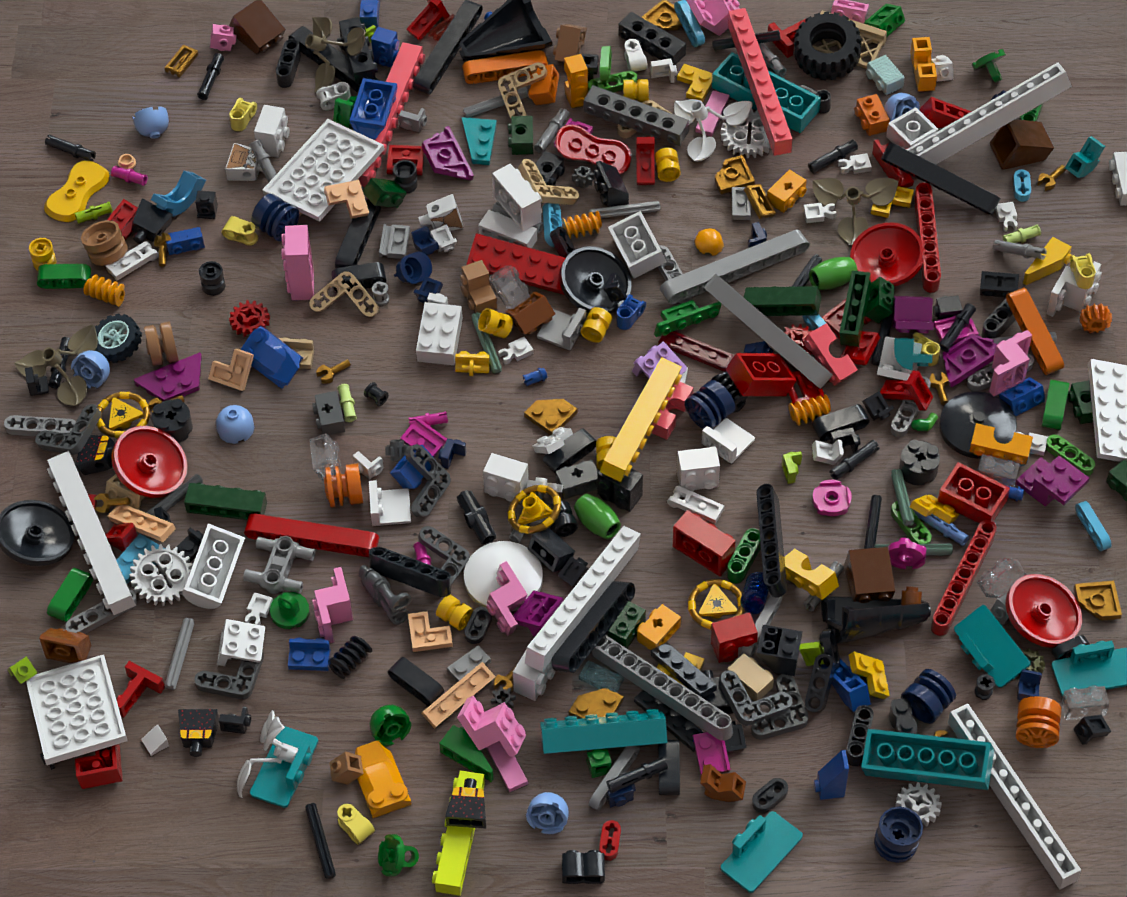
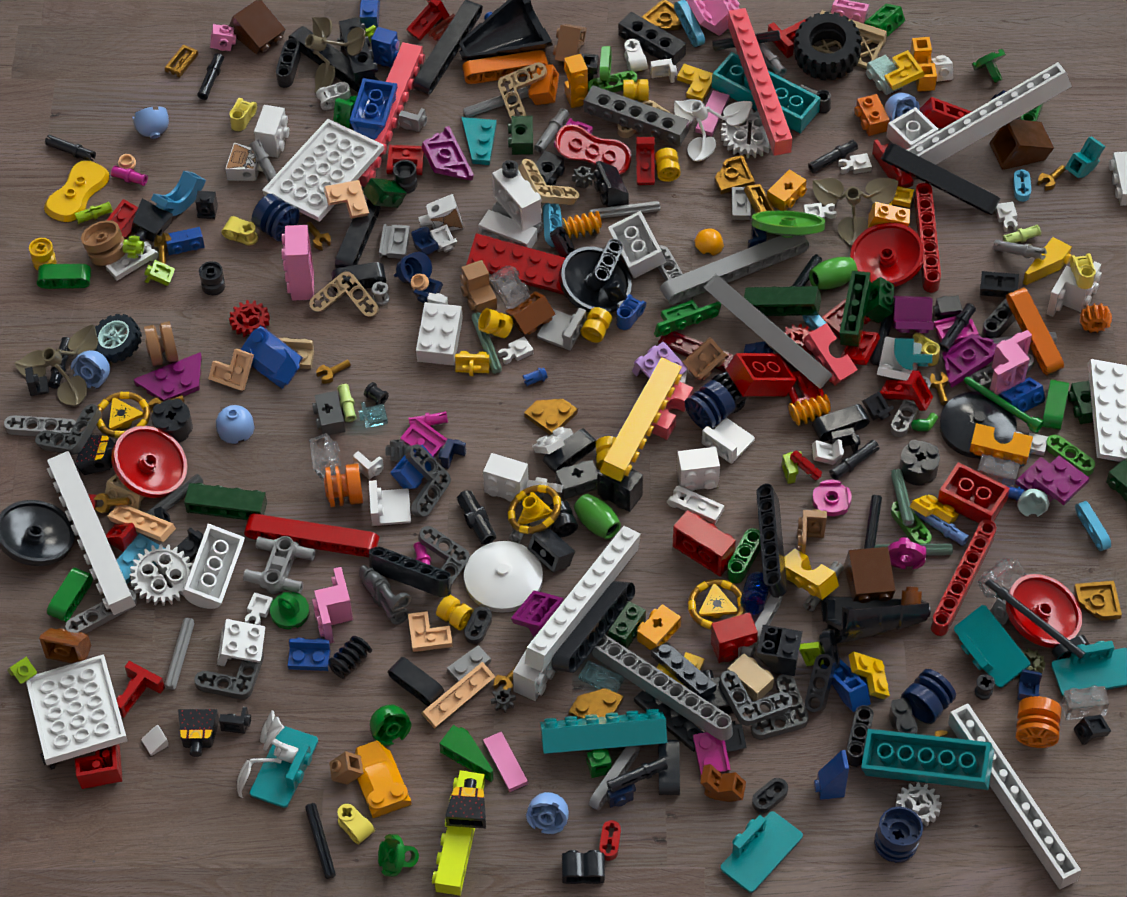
light orange piece [83,274,125,307] -> none
bright pink bracket [457,695,526,757] -> none
bright pink bracket [486,561,528,636] -> none
black bracket [557,556,589,587] -> none
none -> lime gear [123,236,144,259]
none -> lime bracket [144,260,175,286]
none -> pearl gold bar [306,222,331,251]
none -> clear light blue bracket [358,402,388,428]
none -> light nougat plate [411,274,429,291]
none -> black bush [502,160,519,178]
none -> black beam [589,239,623,289]
none -> medium nougat bracket [682,337,727,380]
none -> bright green dish [751,211,825,238]
none -> red axle [790,450,822,481]
none -> medium nougat bracket [797,509,827,554]
none -> light orange brick [868,202,910,228]
none -> yellow plate [884,50,924,91]
none -> green piece [964,377,1044,434]
none -> black bar [985,578,1085,659]
none -> light aqua hair [1017,489,1050,517]

